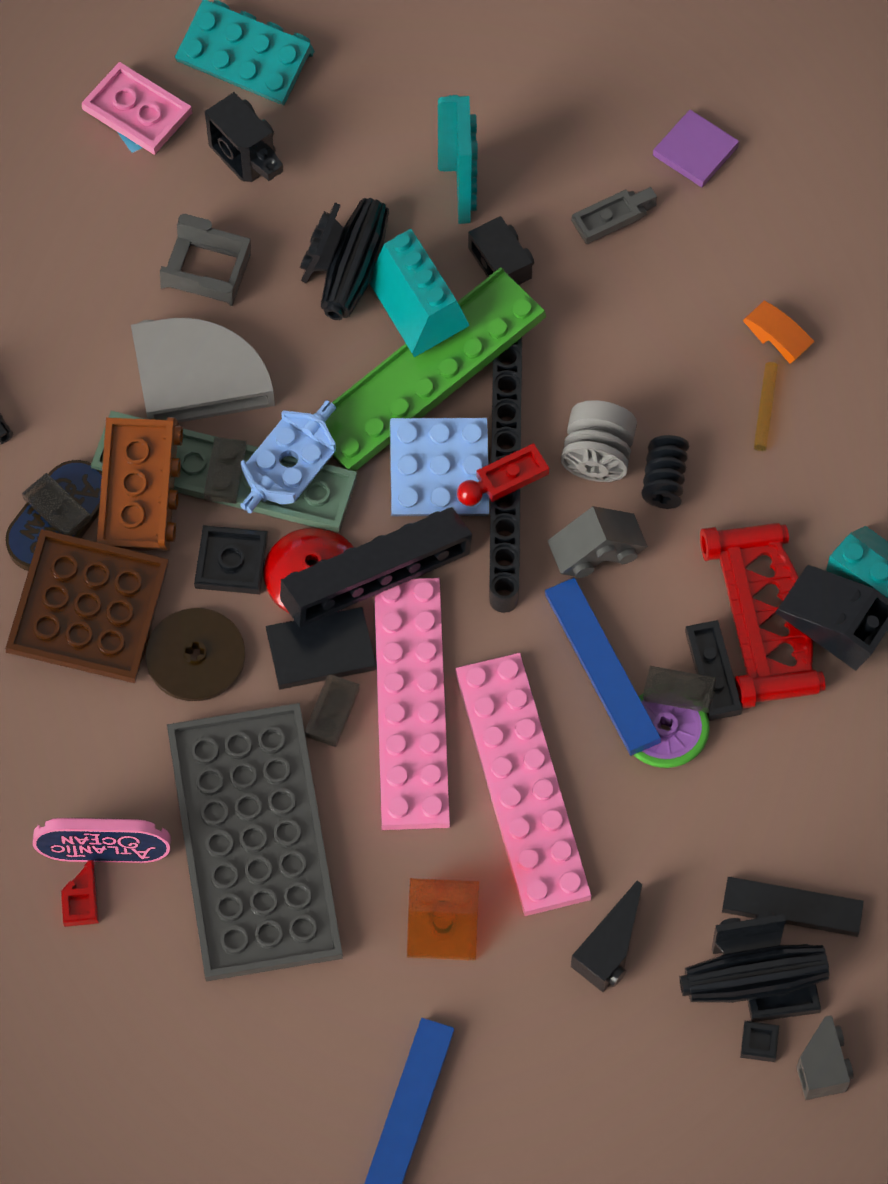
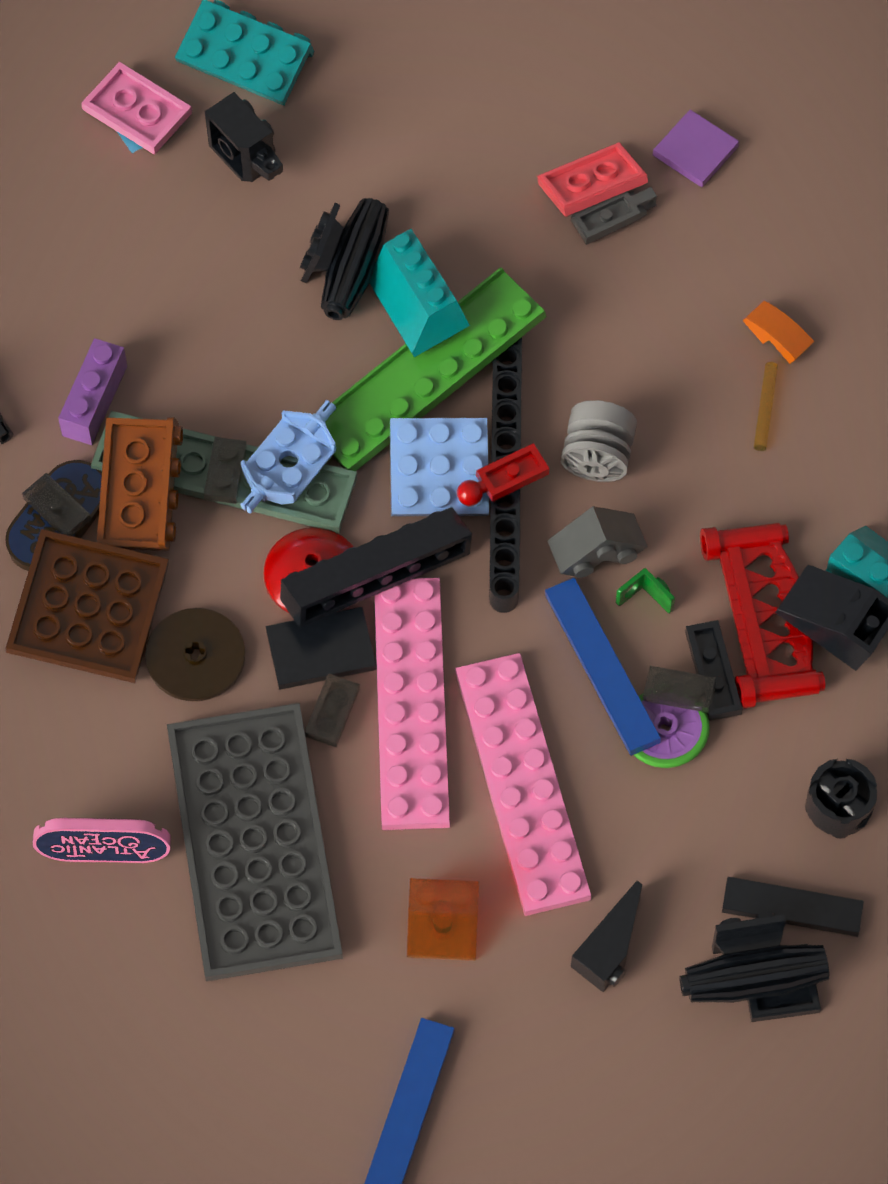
red tile [61,860,99,927] -> none
light grey brick [131,318,275,423] -> none
dark grey piece [160,214,251,306] -> none
black tile [194,525,268,595] -> none
teal bracket [438,95,478,224] -> none
black brick [468,216,534,285] -> none
black piece [641,435,689,509] -> none
black tile [740,1021,780,1062] -> none
dark grey slope [797,1015,854,1100] -> none
none -> medium lavender brick [58,338,127,445]
none -> coral tile [537,142,648,217]
none -> green bracket [616,568,675,614]
none -> black brick [805,759,877,839]

